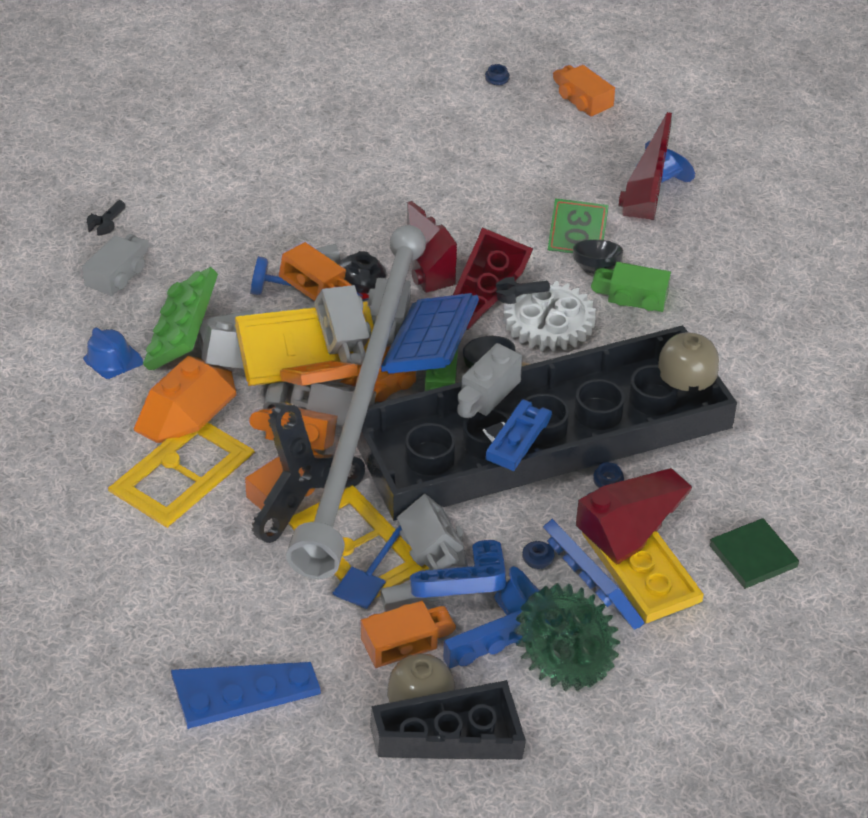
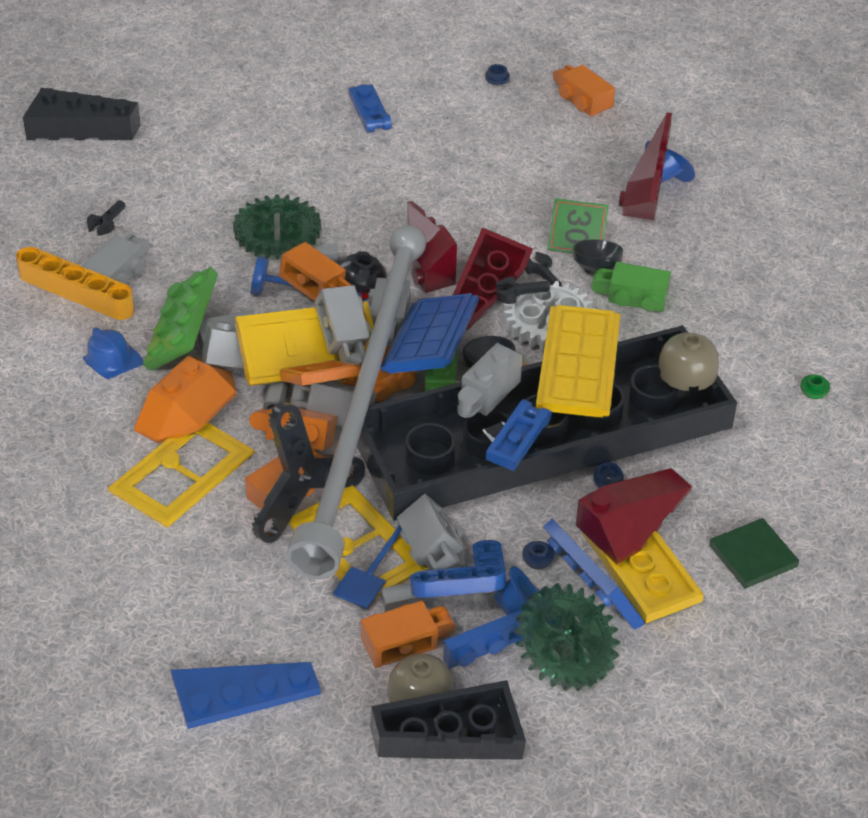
none -> light orange beam [16,247,135,320]
none -> black wedge [23,88,141,140]
none -> clear green gear [233,194,321,260]
none -> blue plate [348,84,392,133]
none -> black bar [525,252,562,287]
none -> yellow piece [536,305,621,418]
none -> green plate [800,374,830,399]

